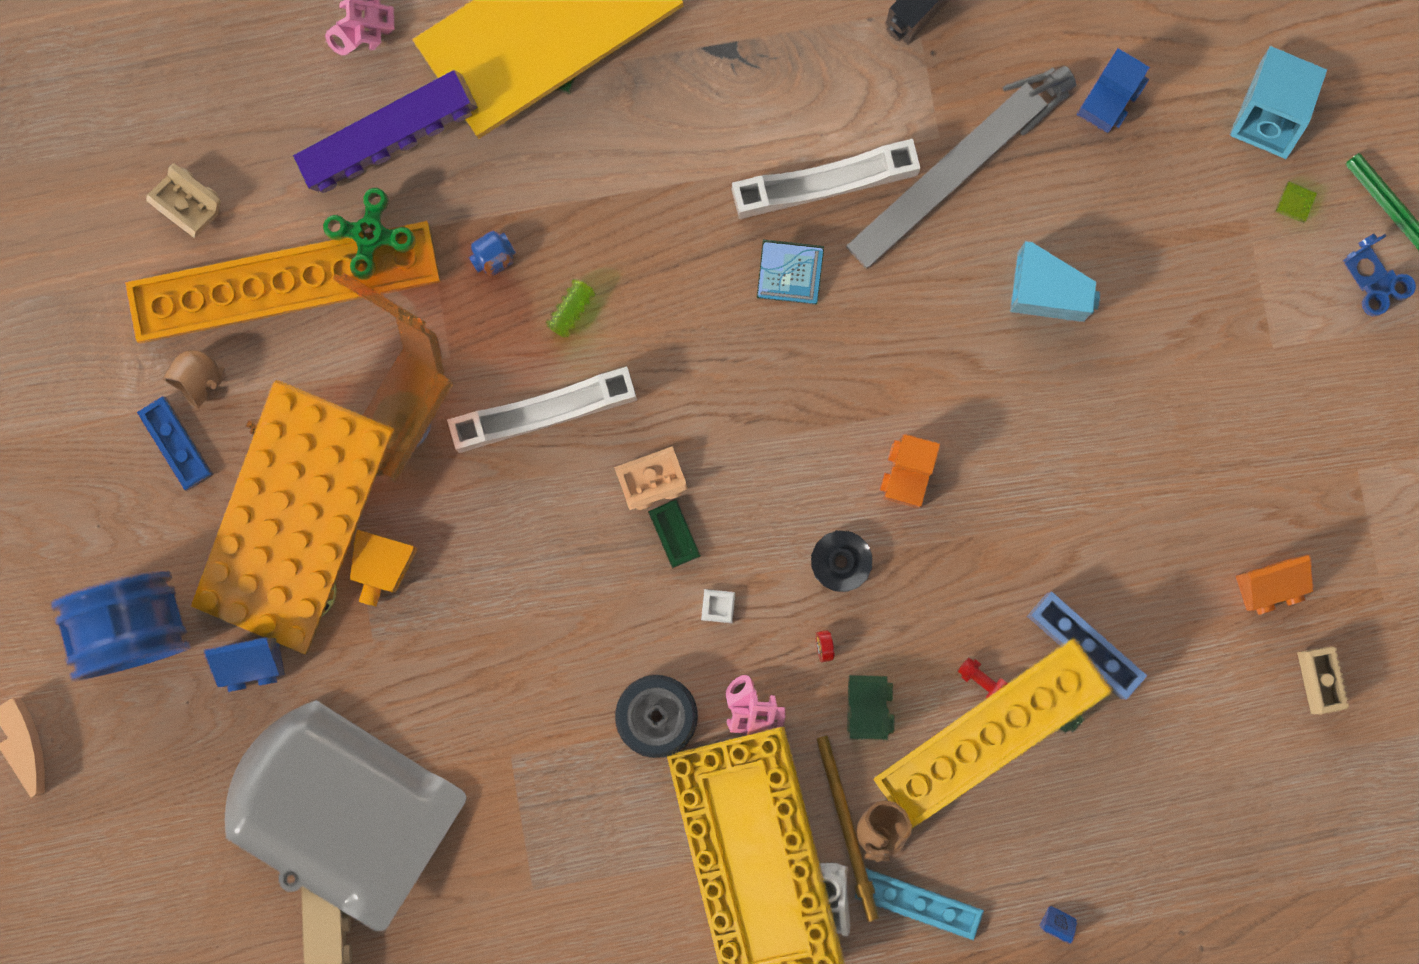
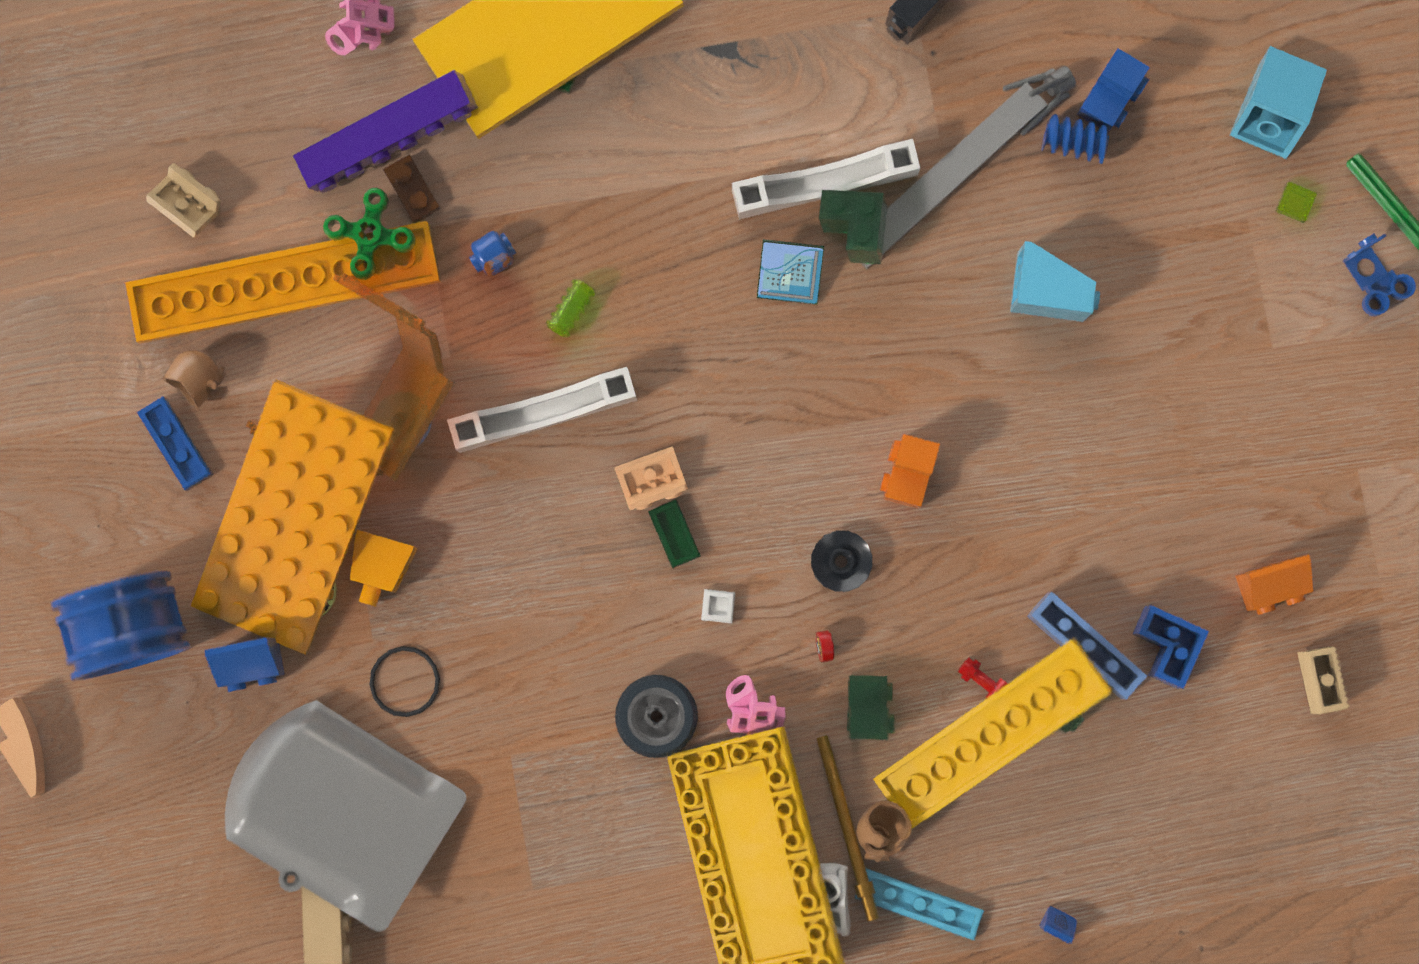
none -> black piece [369,646,440,717]
none -> reddish brown plate [383,154,441,223]
none -> clear green brick [819,190,888,264]
none -> blue piece [1041,114,1109,164]
none -> blue brick [1132,605,1209,689]

